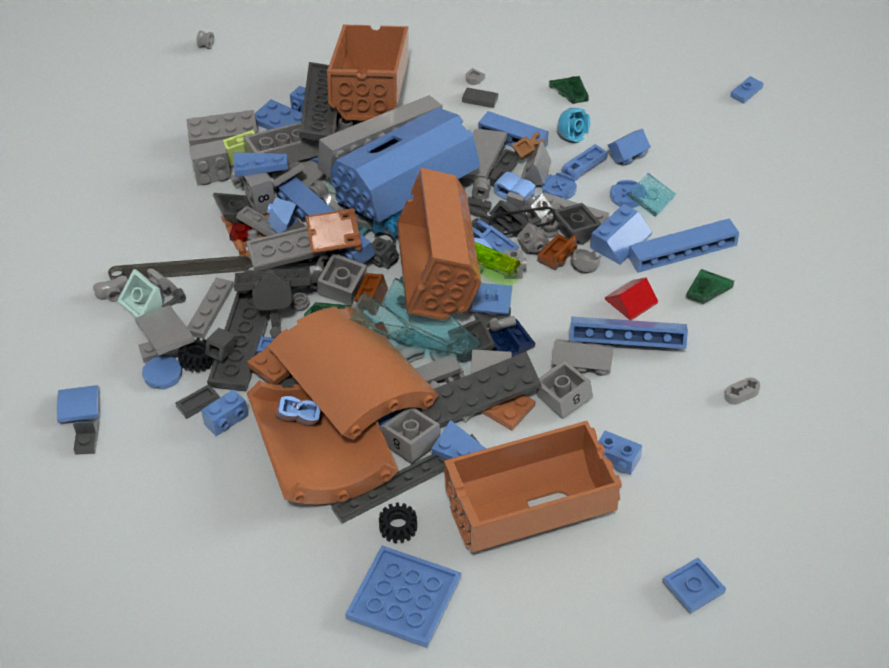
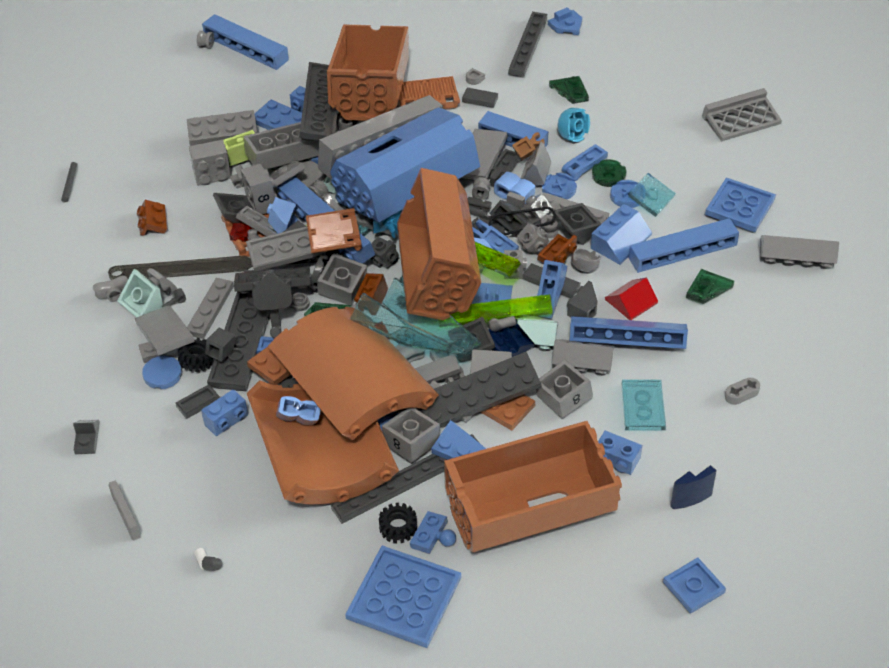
medium blue slope [57,385,99,423] -> none
medium blue wing [234,152,288,177] -> none
medium blue brick [608,128,651,164] -> none
medium blue plate [730,76,764,103] -> none
none -> dark grey bar [61,162,78,202]
none -> light grey tile [108,480,141,540]
none -> dark orange bracket [137,199,167,236]
none -> dark grey arm [194,548,222,571]
none -> medium blue brick [202,14,289,70]
none -> nougat window [399,76,460,109]
none -> medium blue plate [410,511,456,554]
none -> clear neon green tile [438,294,553,328]
none -> dark grey plate [508,11,548,77]
none -> light aqua slope [518,318,558,349]
none -> dark grey tile [523,263,581,298]
none -> medium blue slope [533,260,568,319]
none -> medium blue plate [548,7,582,35]
none -> dark grey slope [567,281,598,318]
none -> clear green tile [592,159,627,187]
none -> clear light blue tile [621,380,666,430]
none -> dark blue slope [670,465,717,509]
none -> light grey fence [702,88,782,142]
none -> medium blue plate [705,177,776,232]
none -> light grey slope [760,235,839,267]

